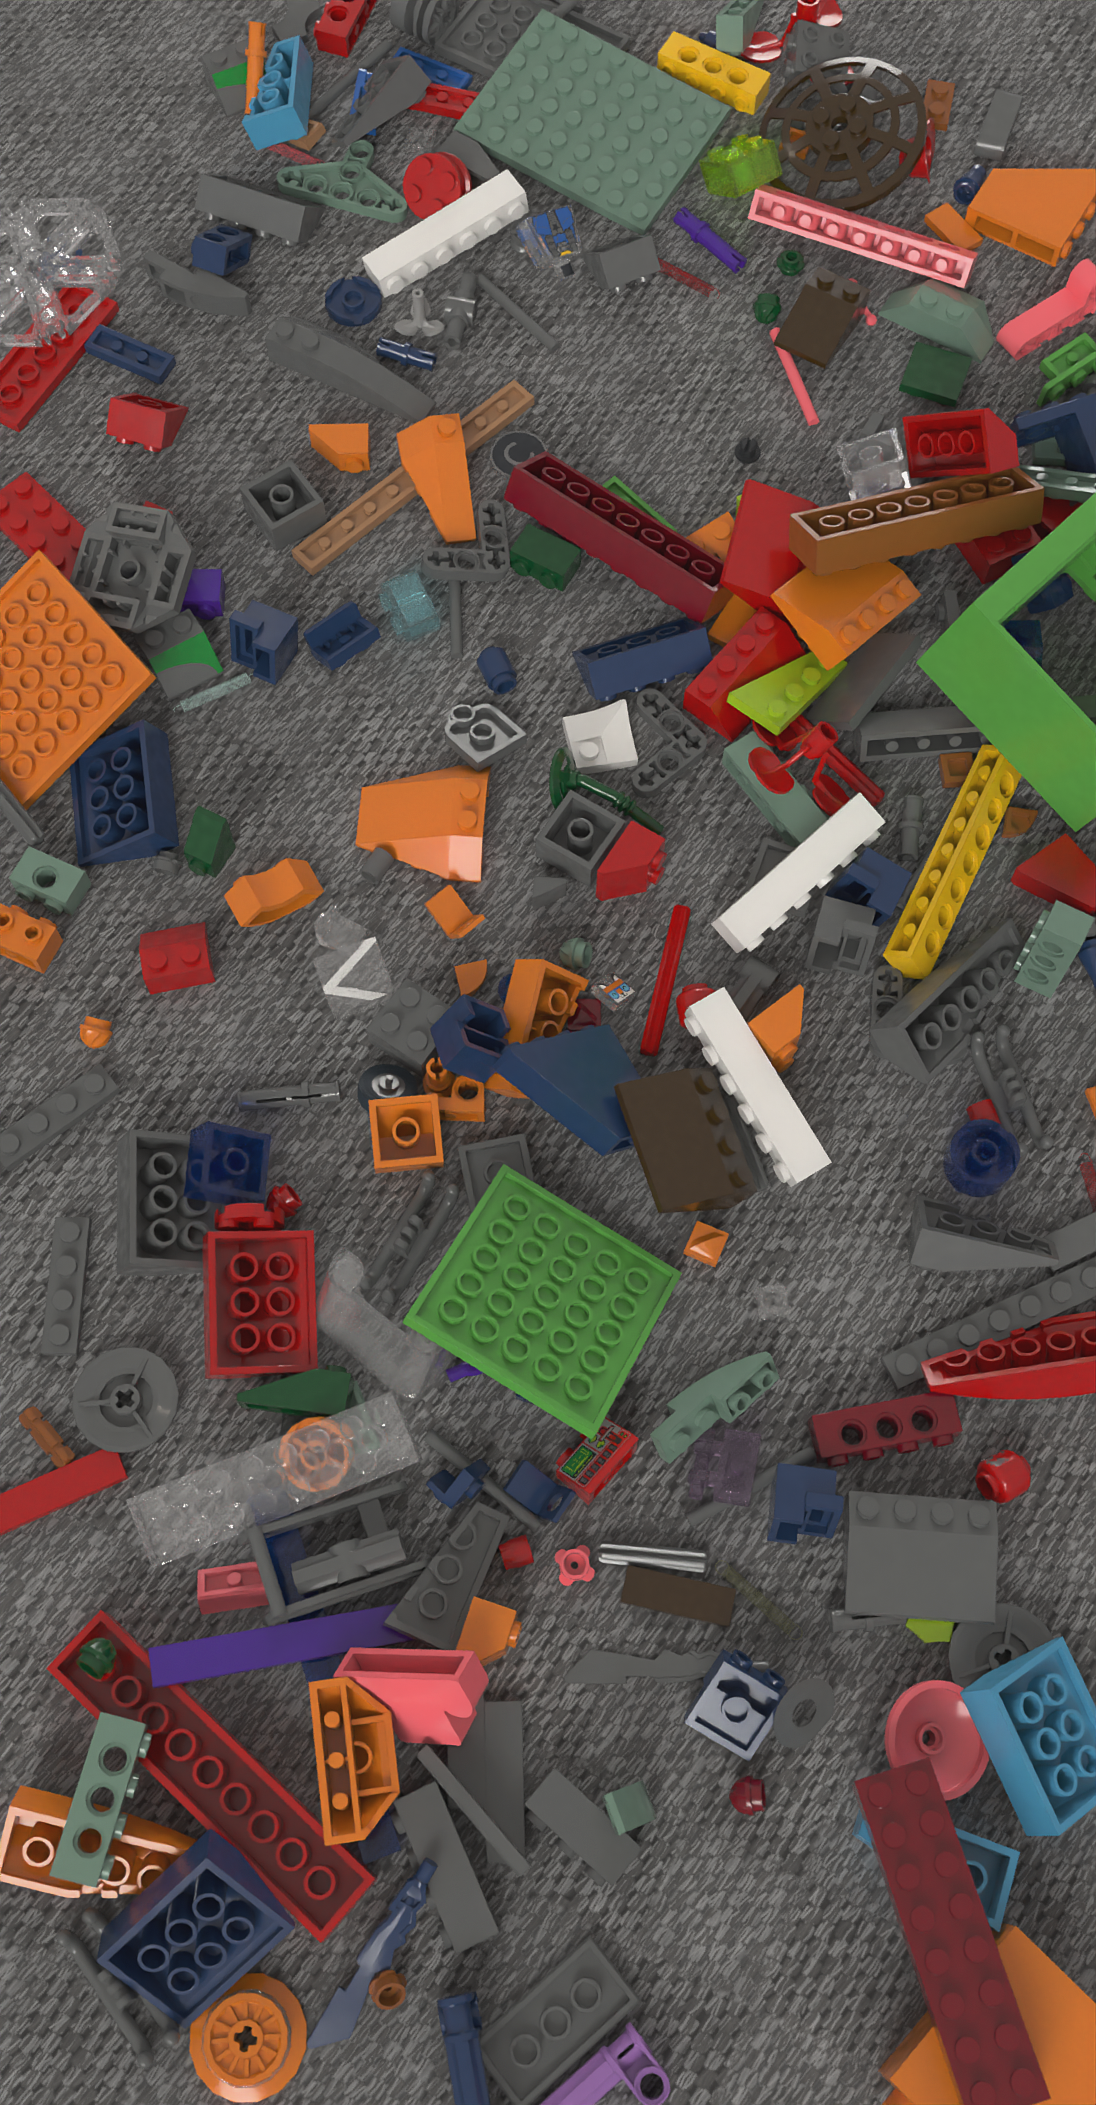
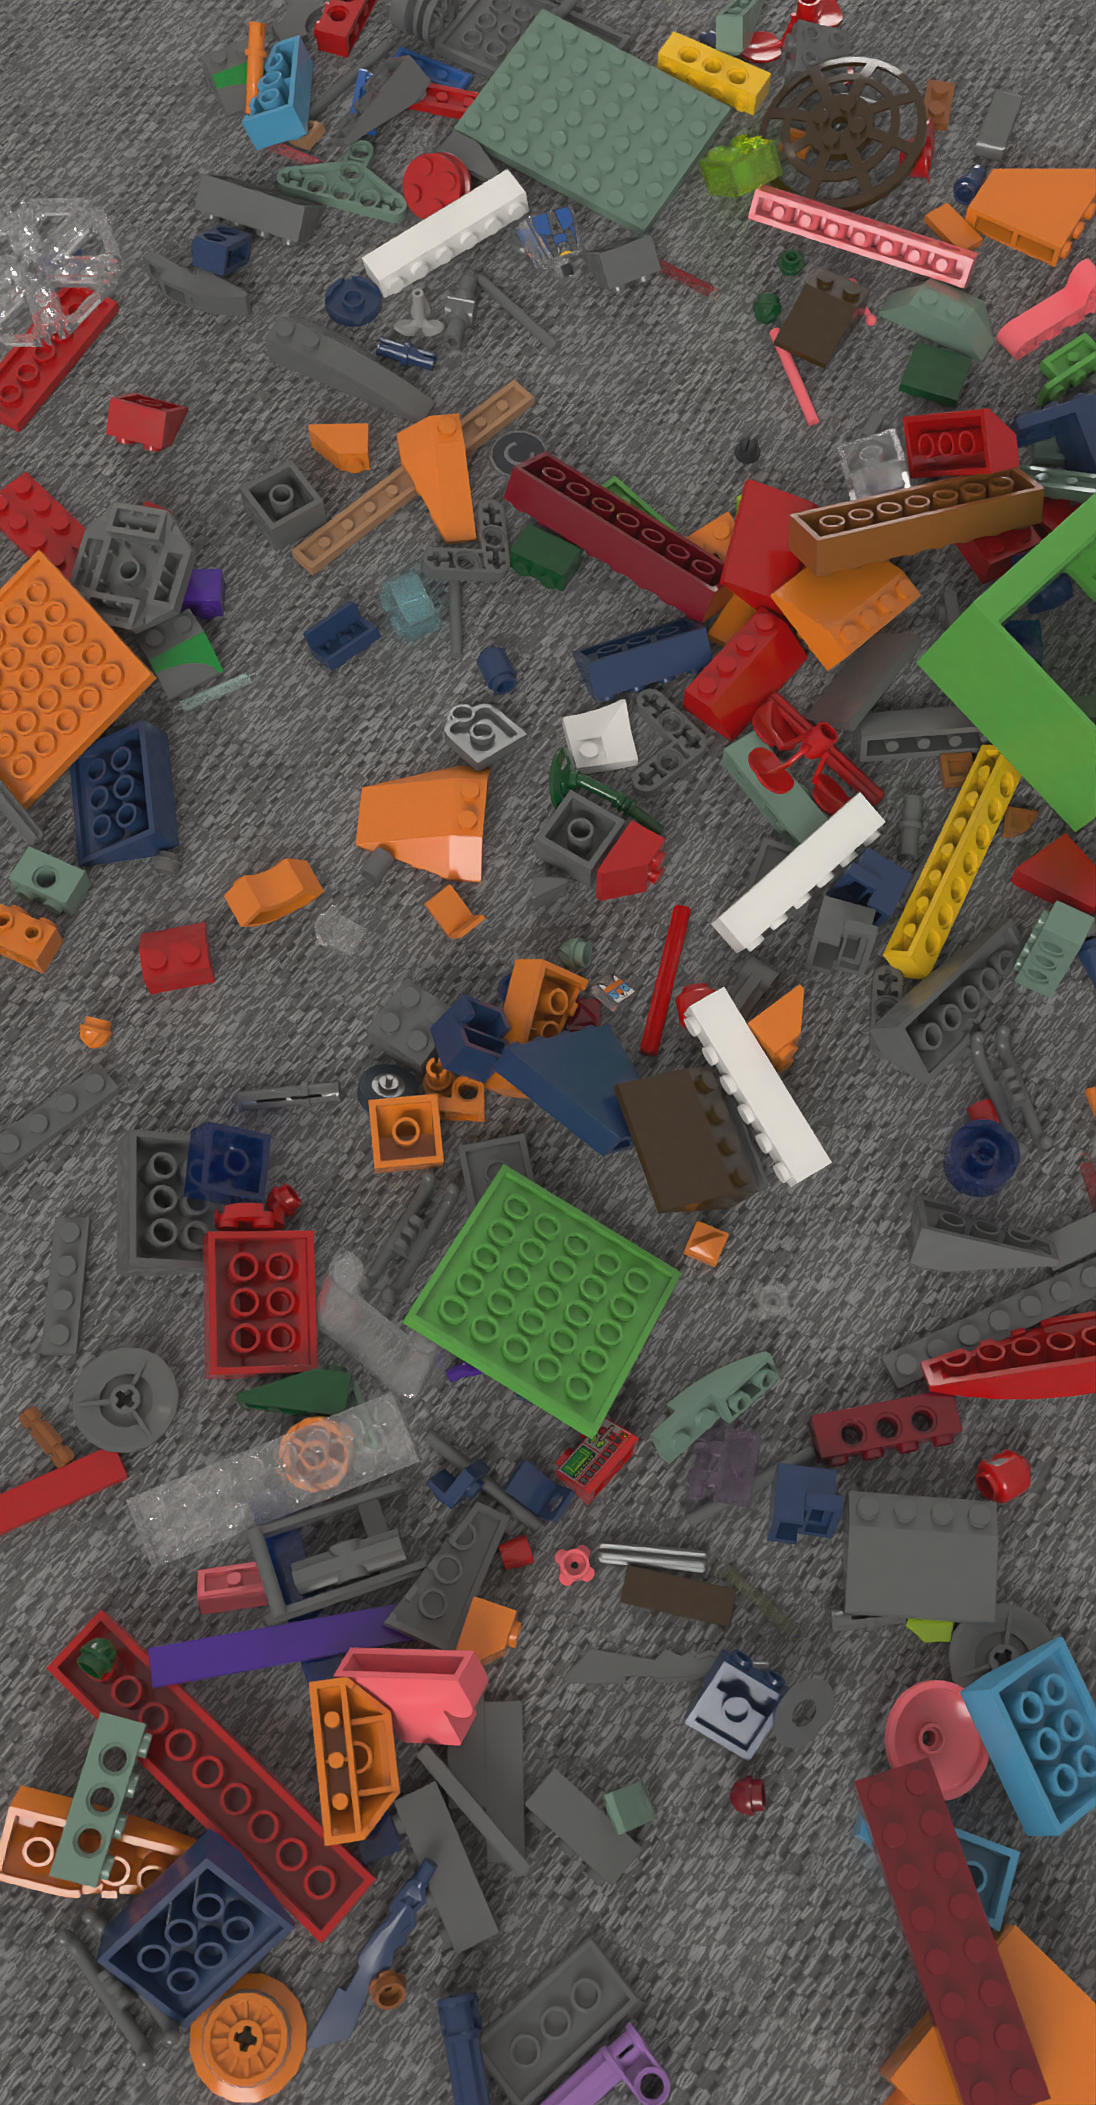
dark blue plate [84,324,176,385] -> none
dark green slope [184,806,236,878] -> none
dark blue plate [229,600,298,685] -> none
clear tile [312,937,395,1022] -> none
orange tile [454,959,487,997] -> none
dark purple pin [674,207,747,274] -> none
lime wing [726,652,848,736] -> none

